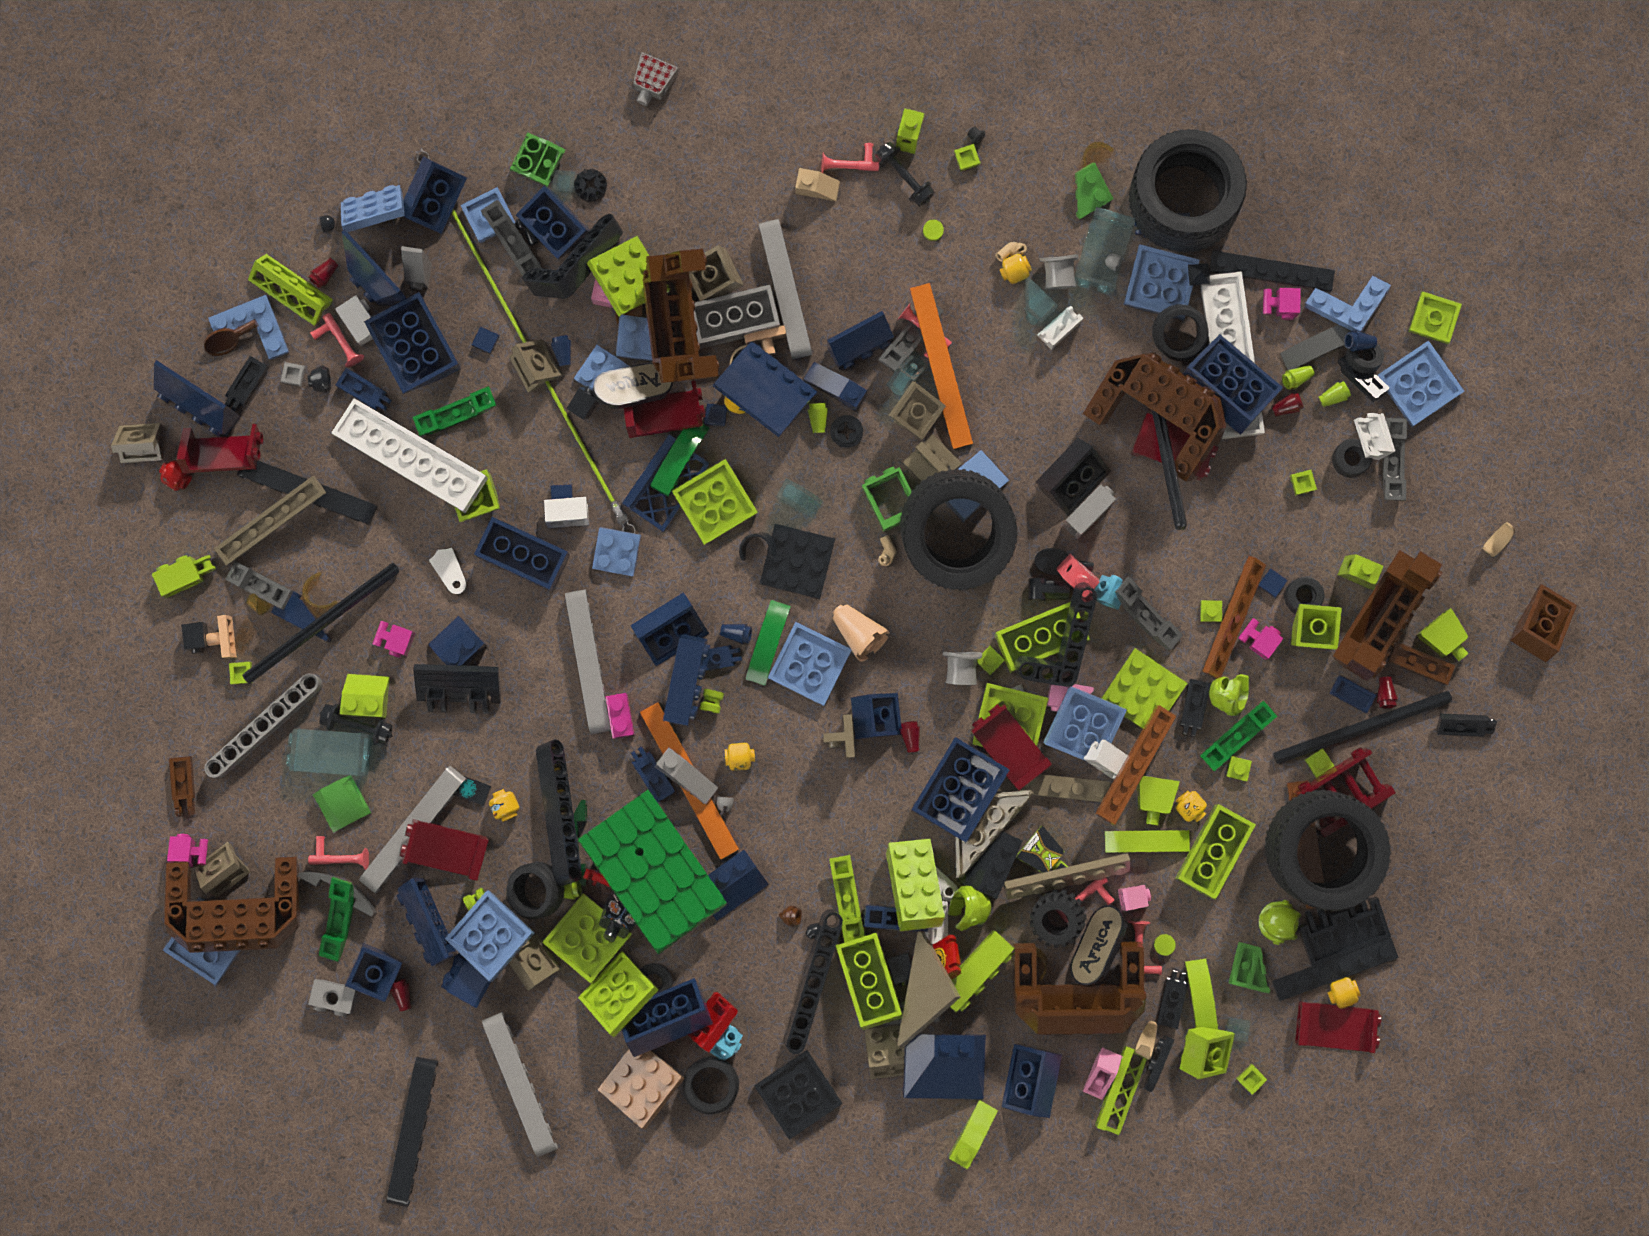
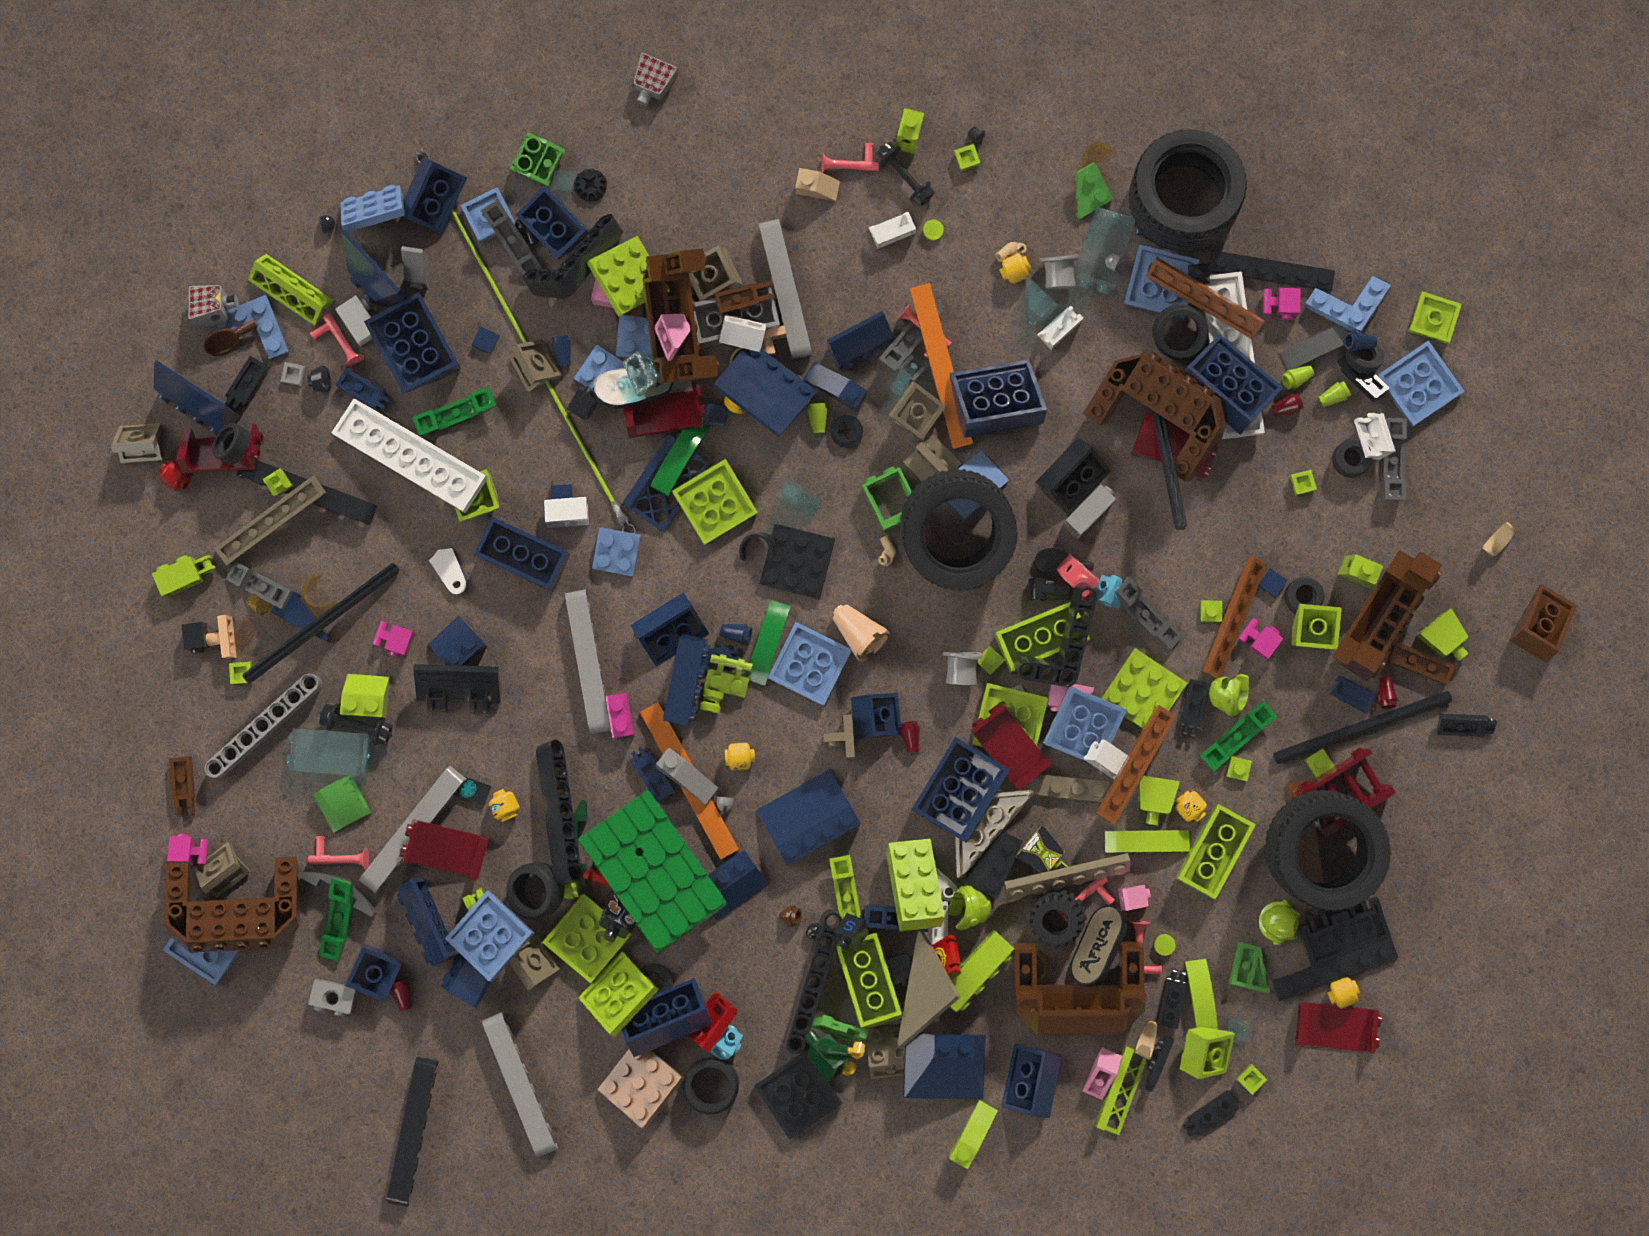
dark red cone [308,258,339,288] -> none
none -> light grey torso [188,285,239,330]
none -> black tyre [212,422,250,465]
none -> lime tile [263,468,293,498]
none -> clear light blue slope [622,351,659,396]
none -> bright pink slope [654,314,690,361]
none -> lime plate [704,654,753,698]
none -> reddish brown hinge [714,281,776,315]
none -> white hinge [719,314,766,352]
none -> dark blue slope [757,769,861,865]
none -> dark green torso [804,1030,865,1083]
none -> bright green wing [811,1015,868,1042]
none -> black brick [833,913,869,951]
none -> white hinge [869,212,916,249]
none -> dark blue slope [950,360,1047,438]
none -> dark orange plate [1146,257,1265,340]
none -> black hinge [1182,1090,1240,1136]

